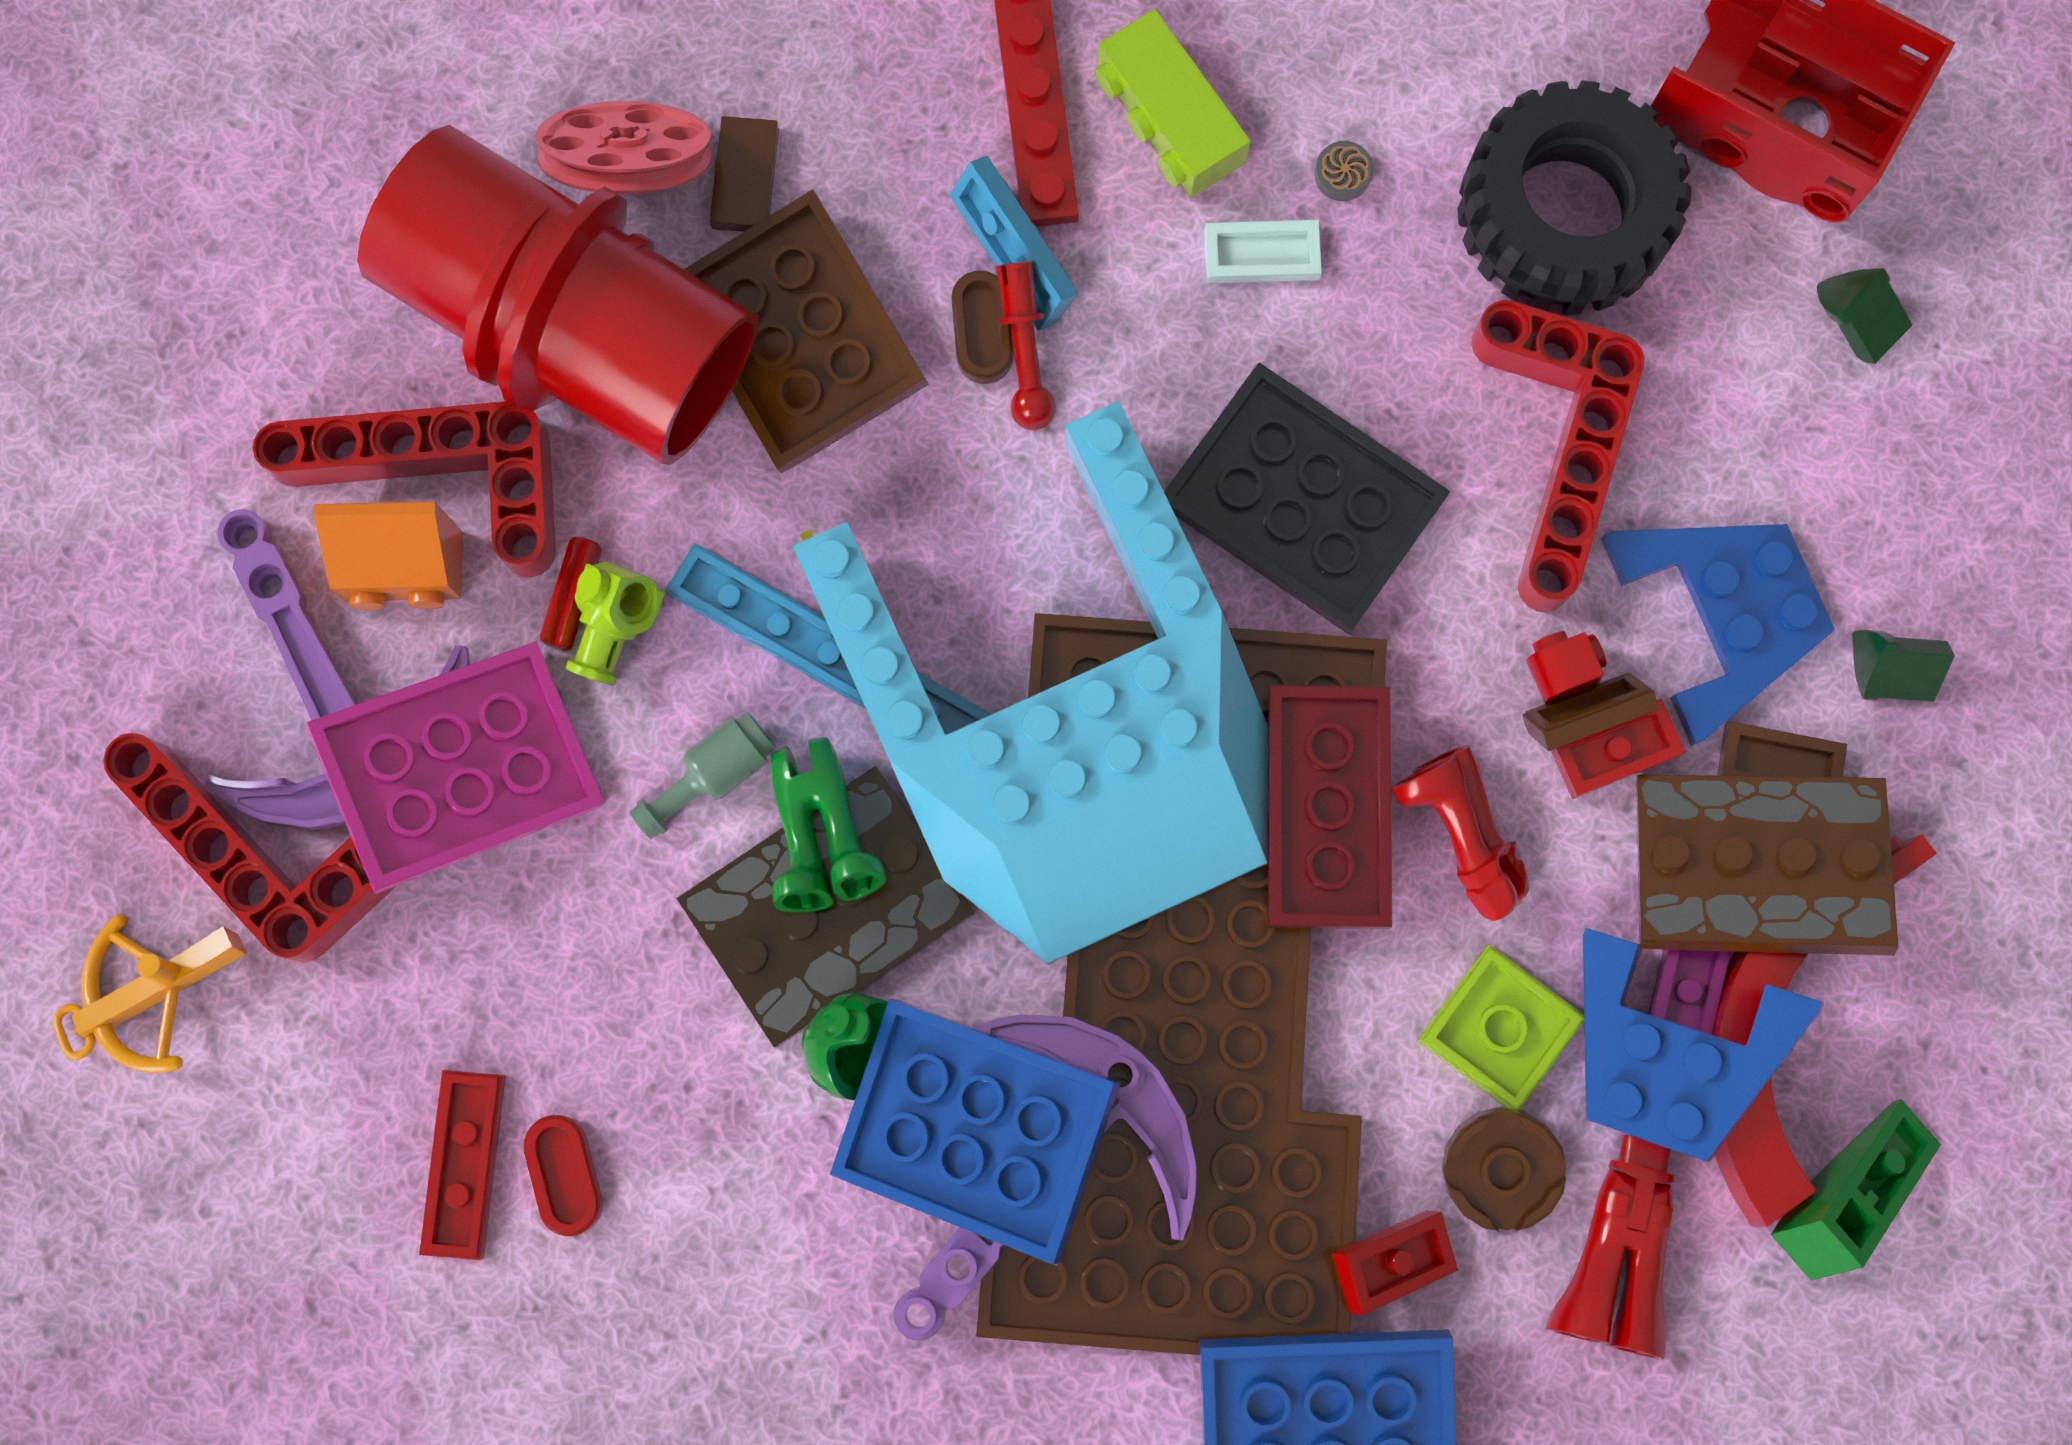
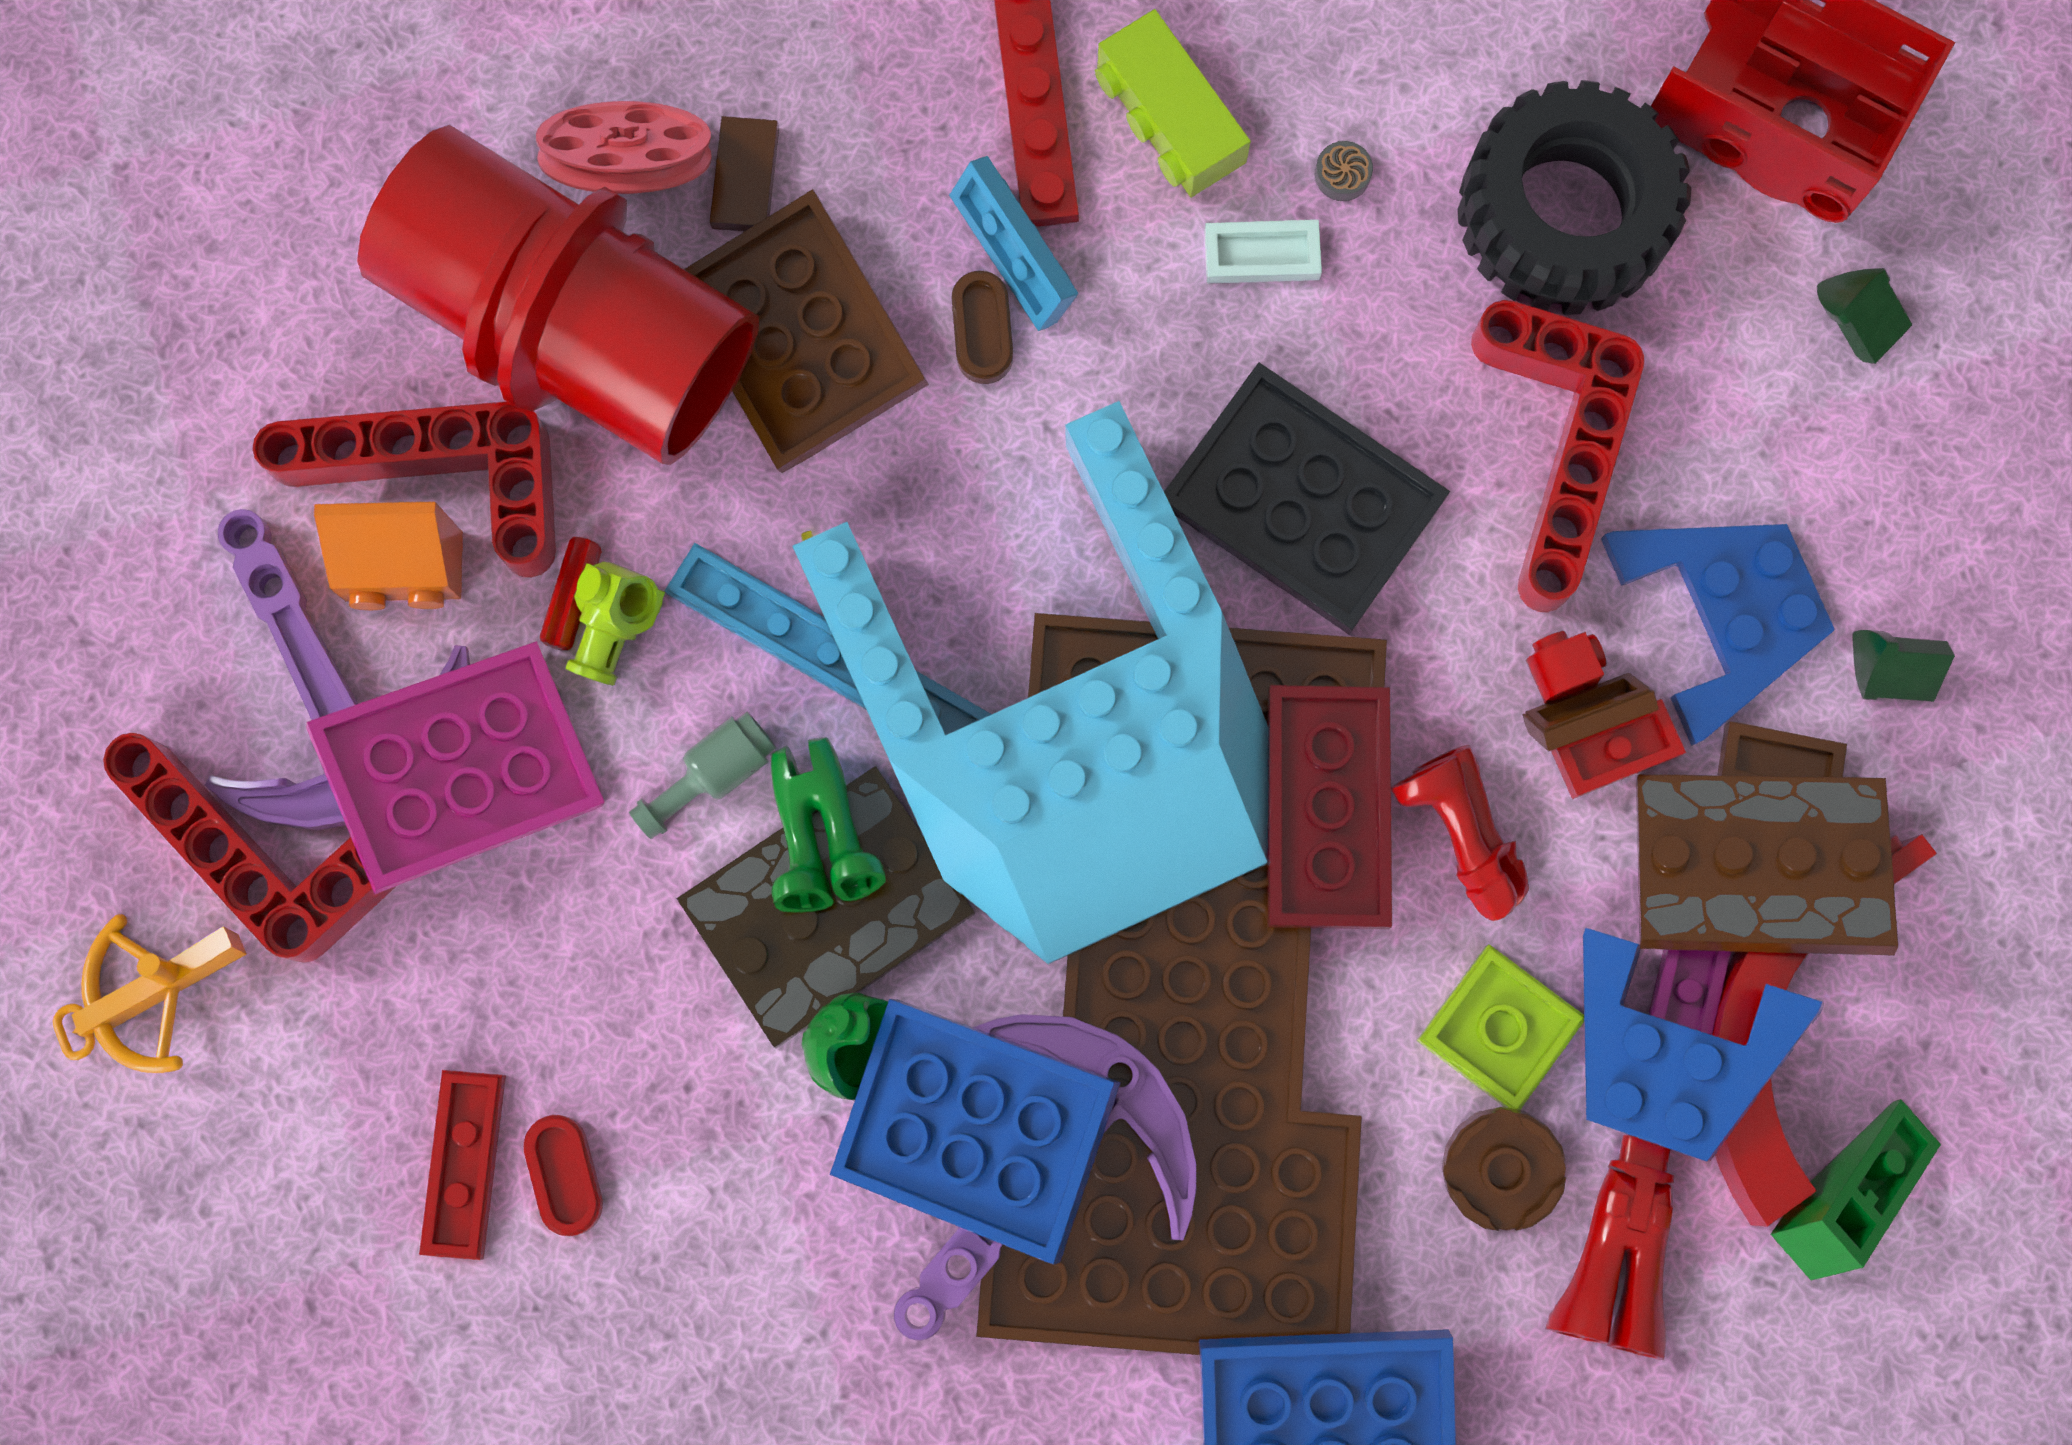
red pin [996,261,1056,430] -> none
red plate [1332,1210,1458,1315] -> none

